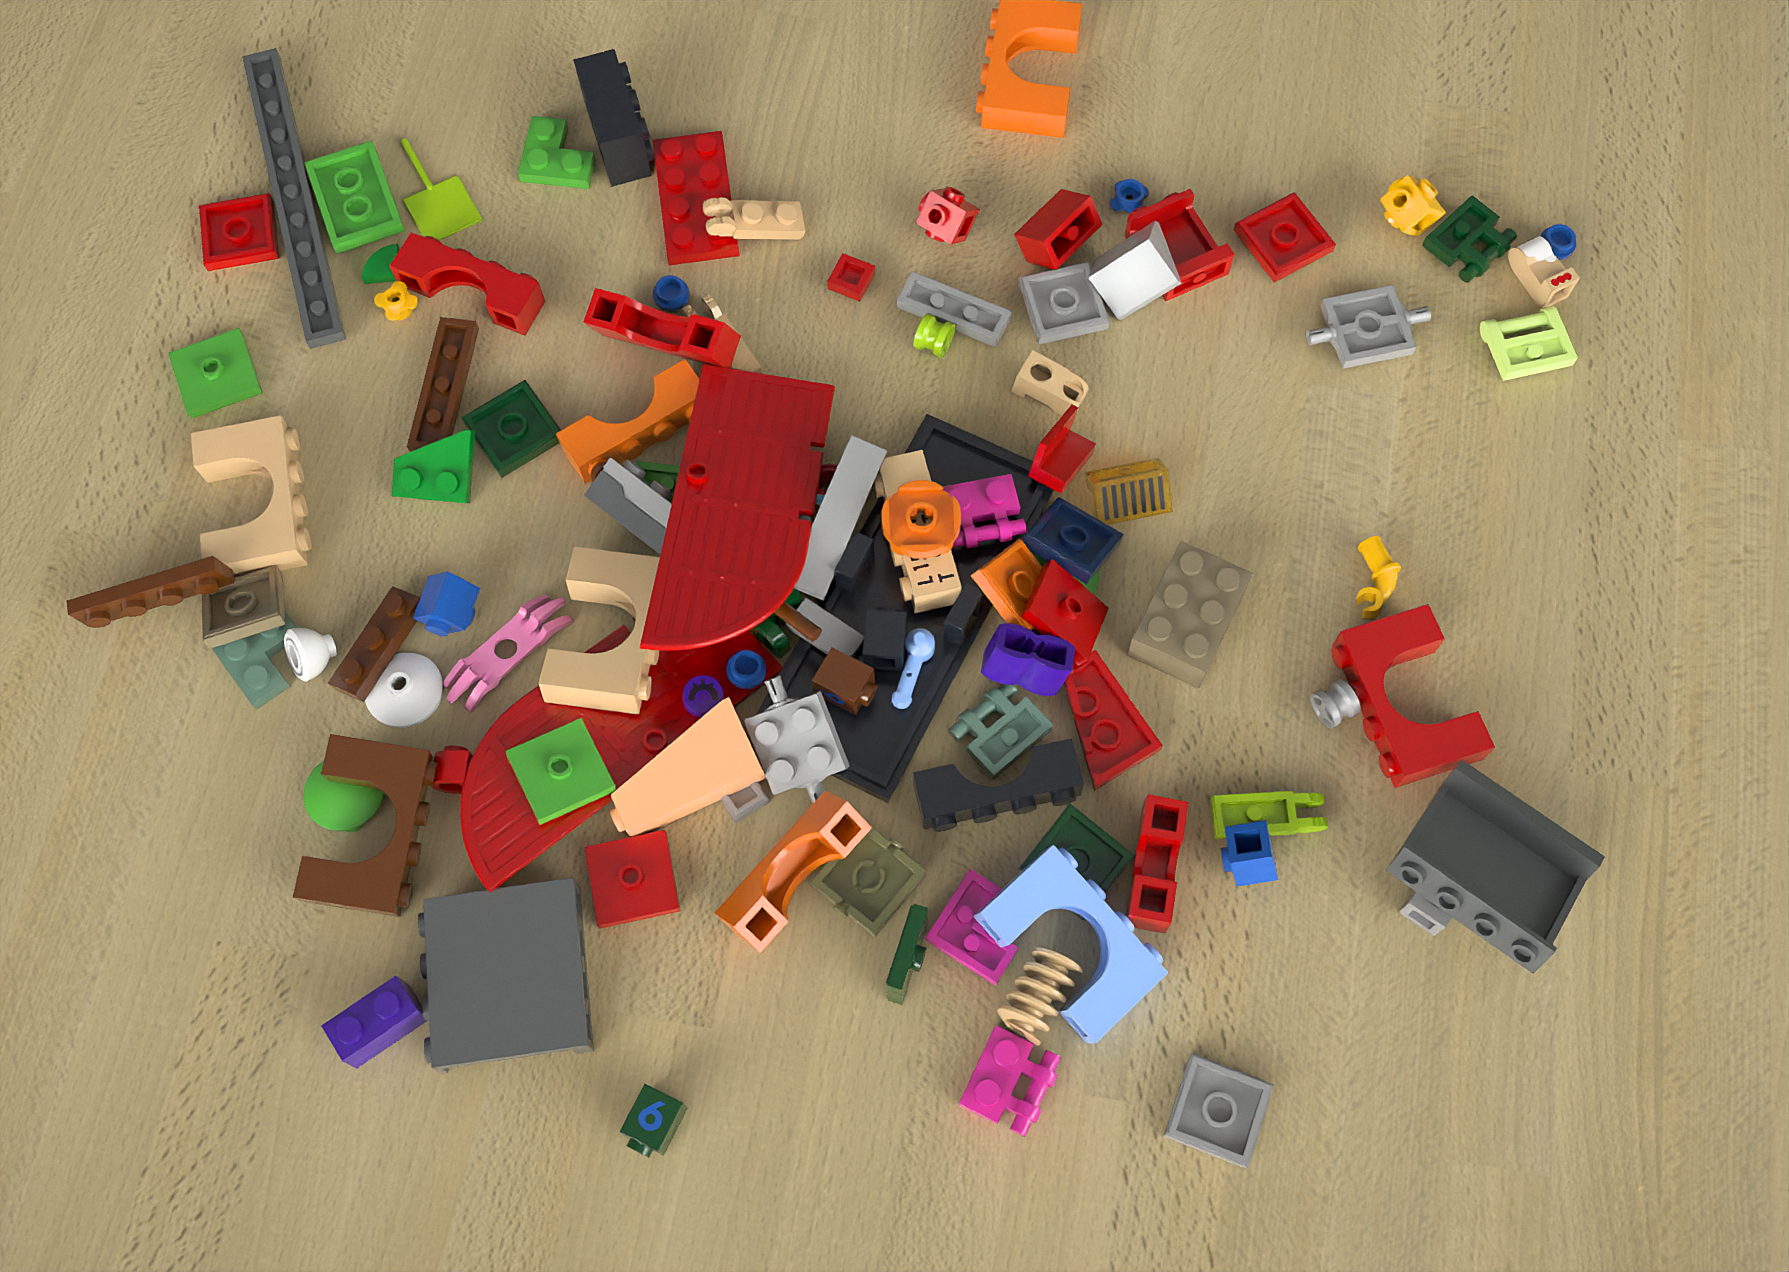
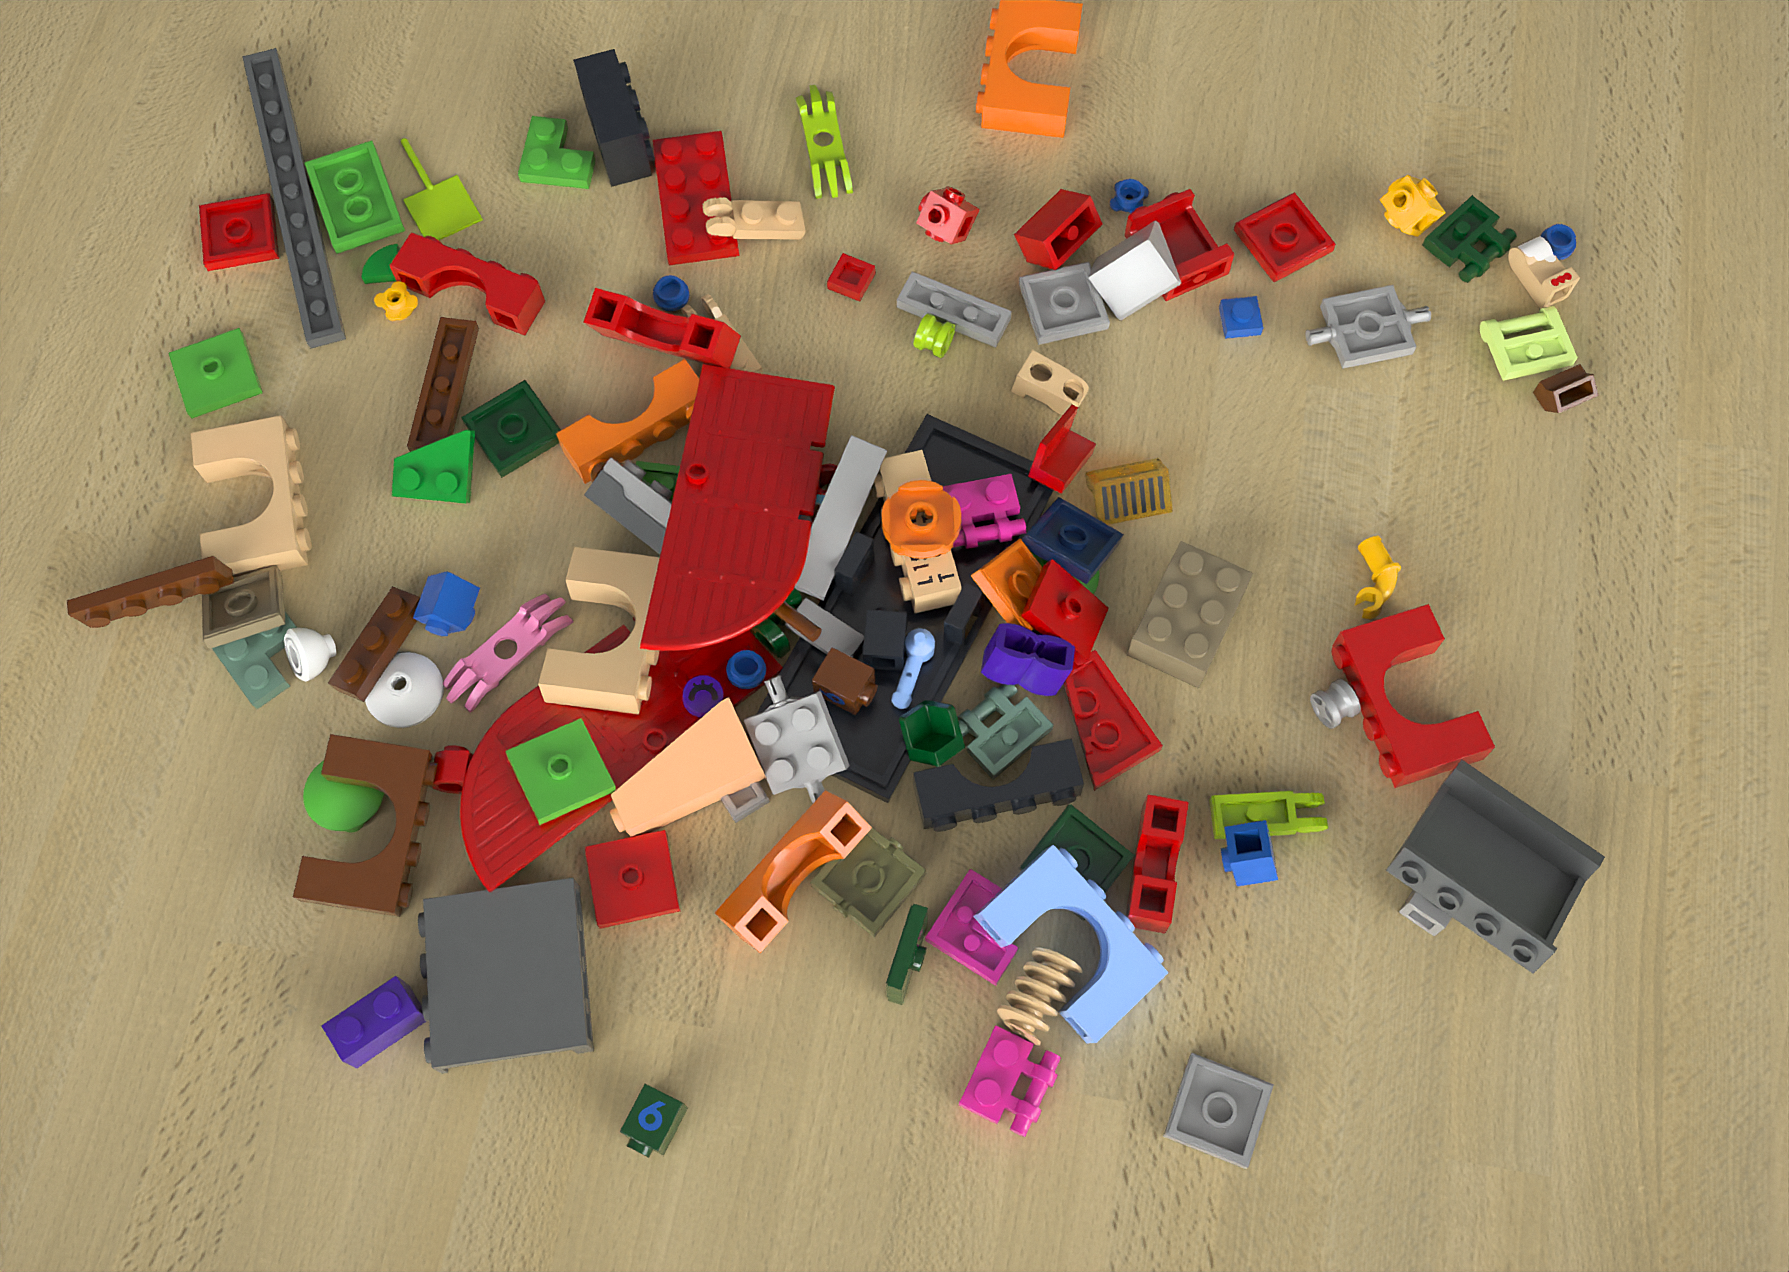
none -> lime piece [796,84,853,199]
none -> dark green panel [899,700,965,767]
none -> blue plate [1219,296,1263,339]
none -> reddish brown piece [1533,364,1599,413]

